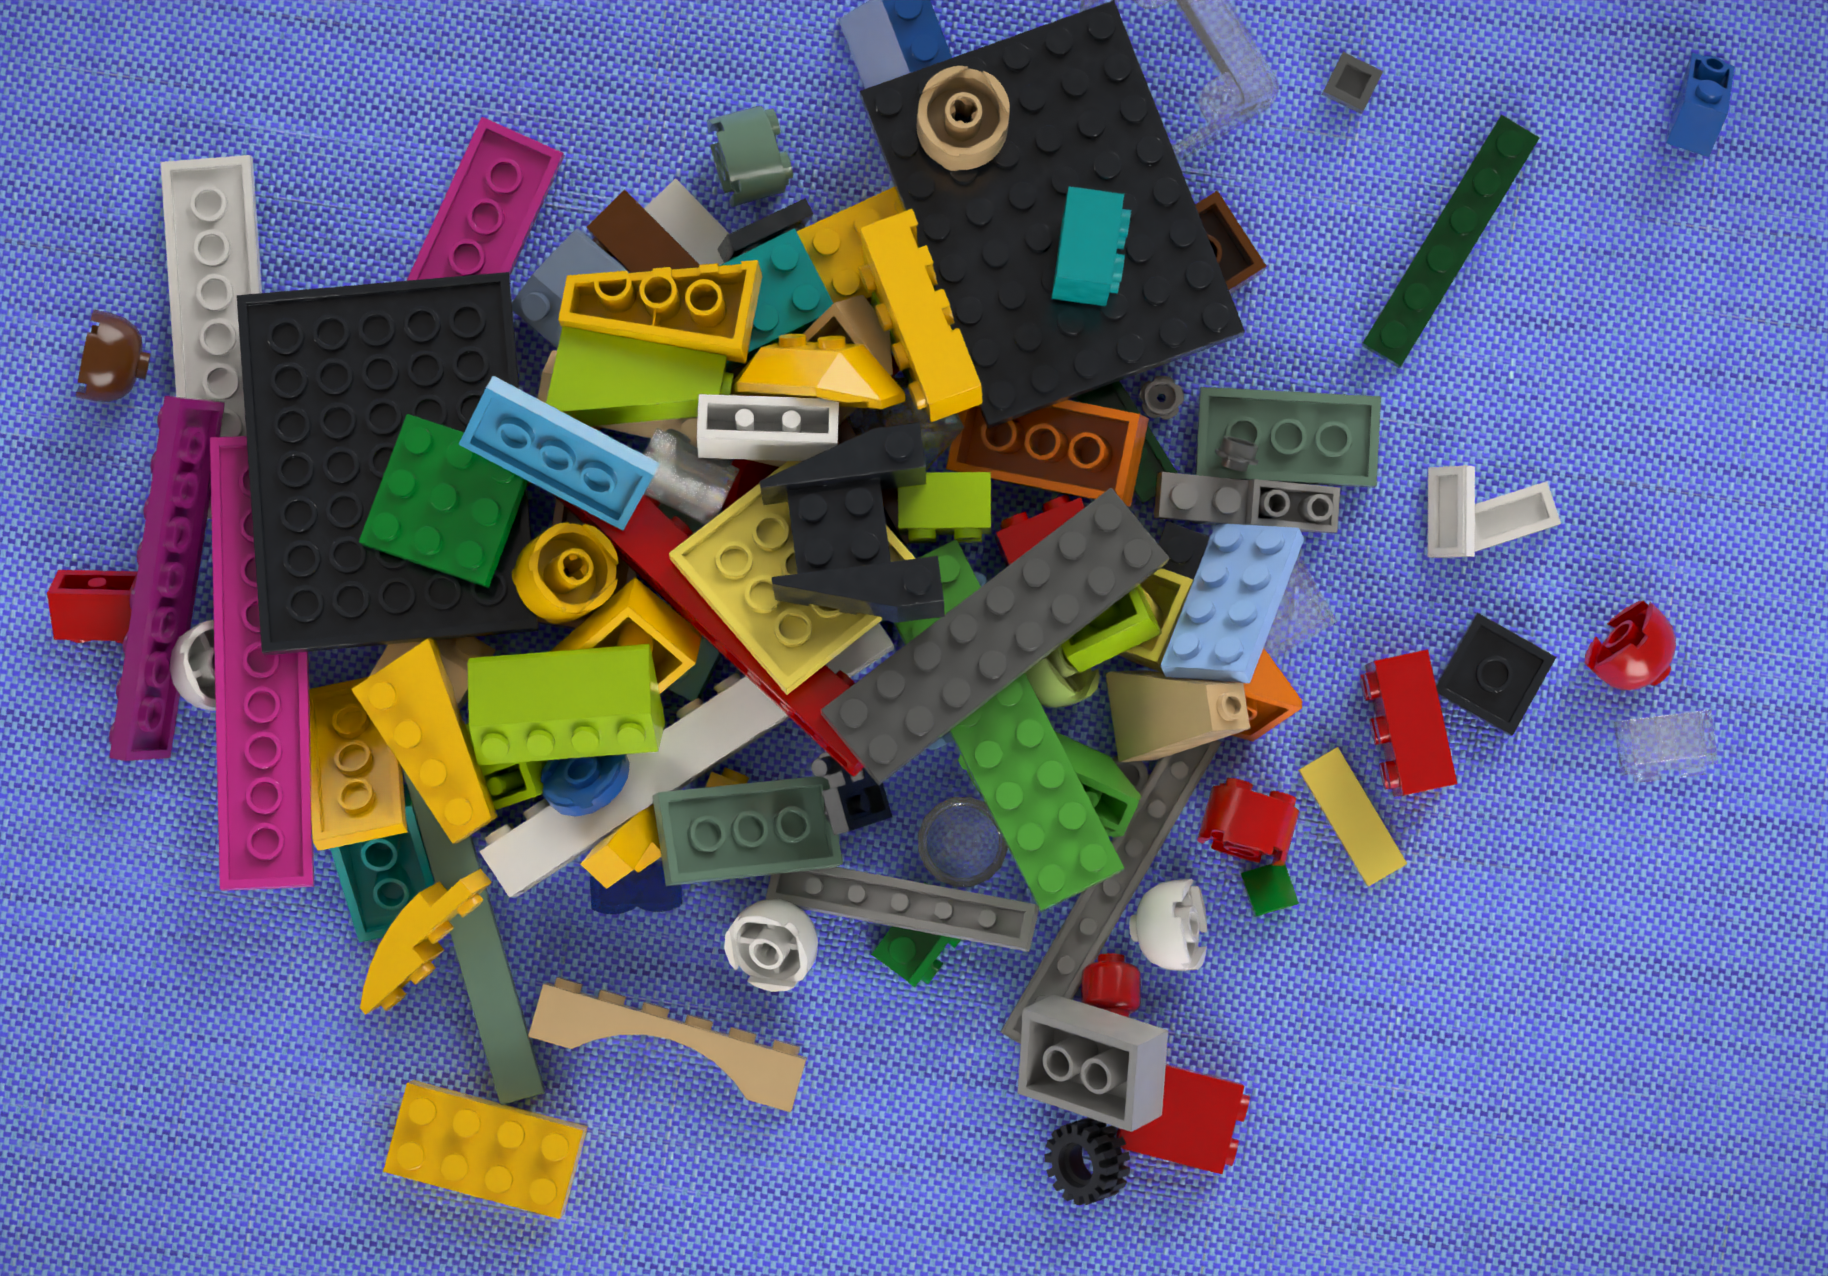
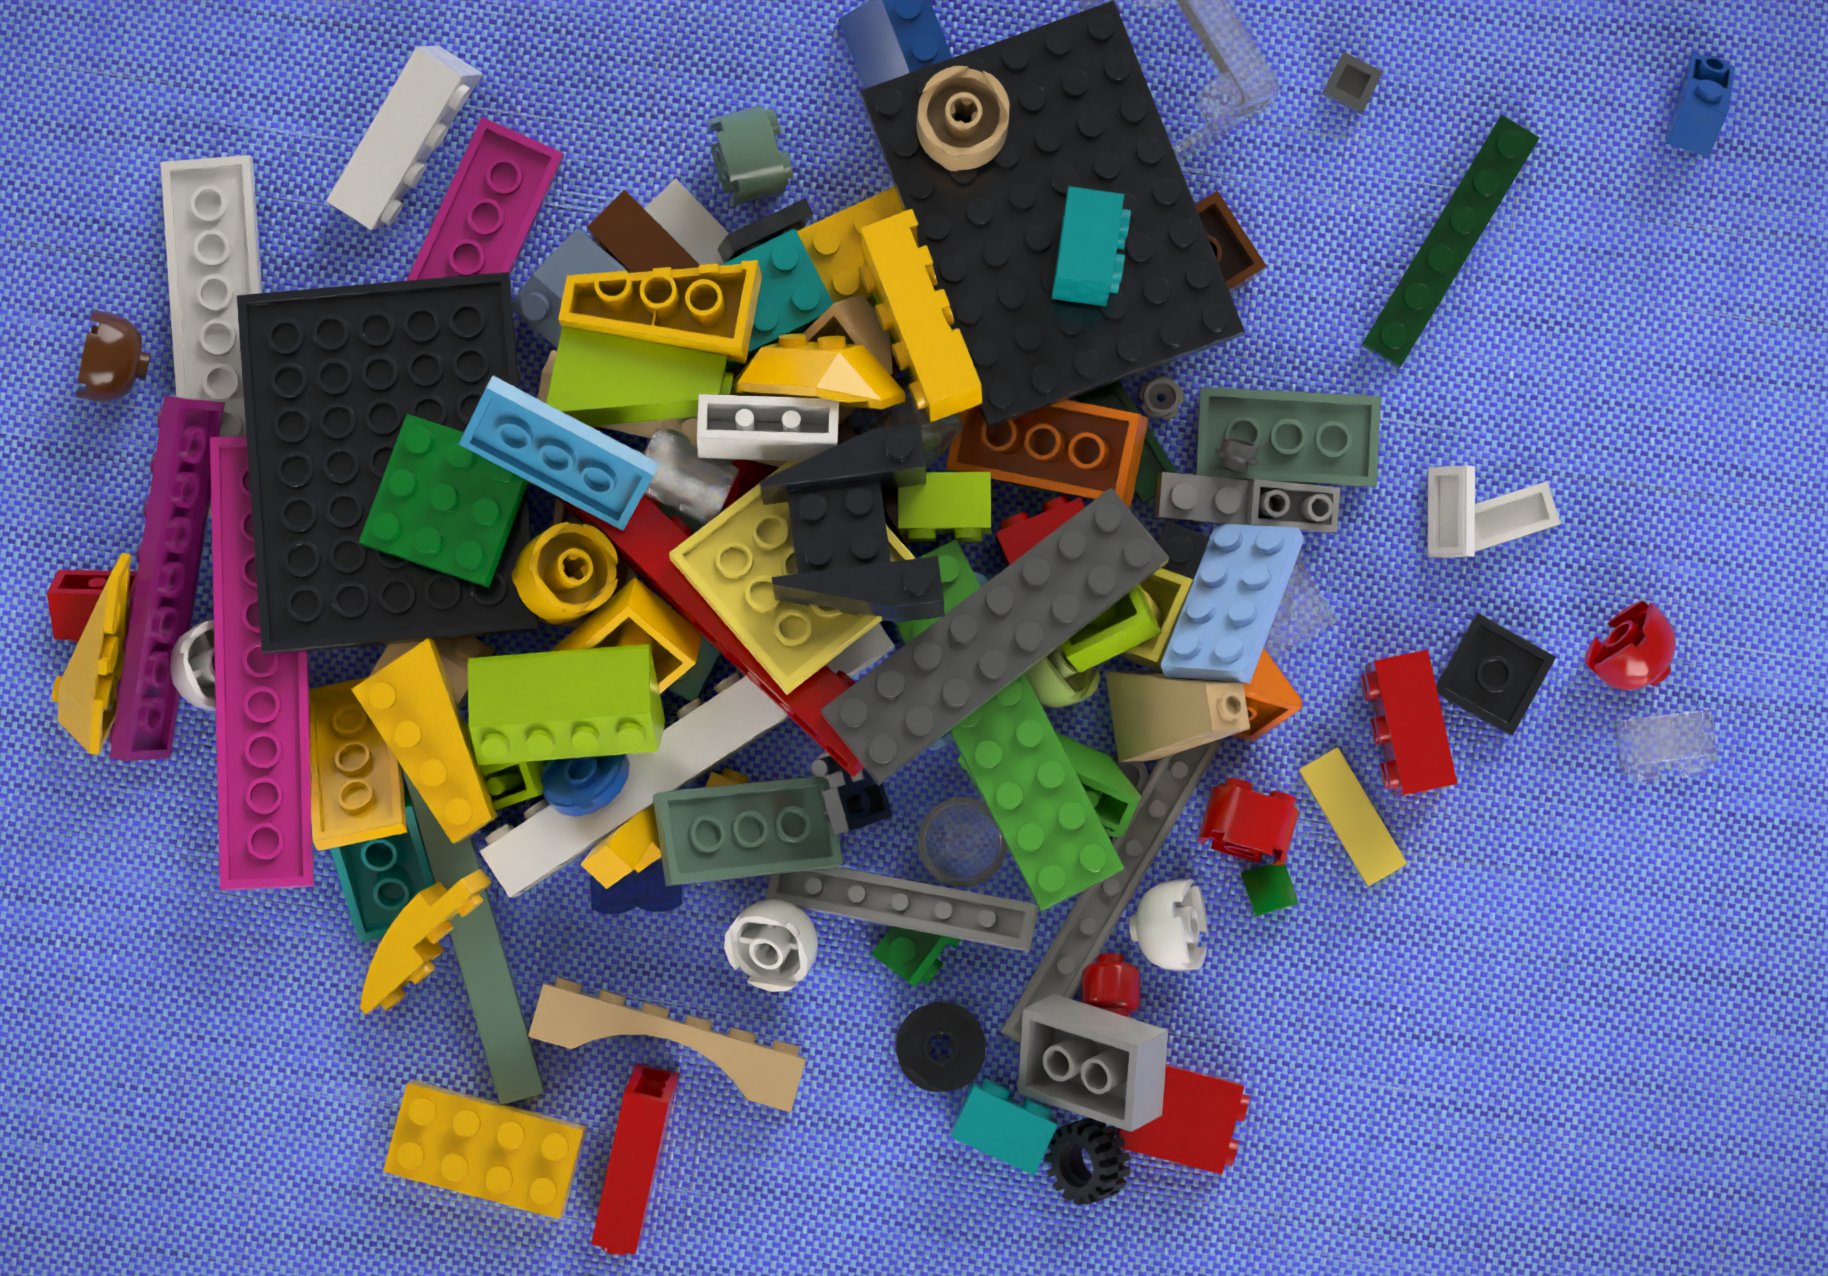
none -> yellow wedge [52,553,131,755]
none -> white wedge [326,45,483,230]
none -> red slope [591,1063,680,1255]
none -> black plate [896,1001,986,1092]
none -> teal brick [950,1078,1058,1176]

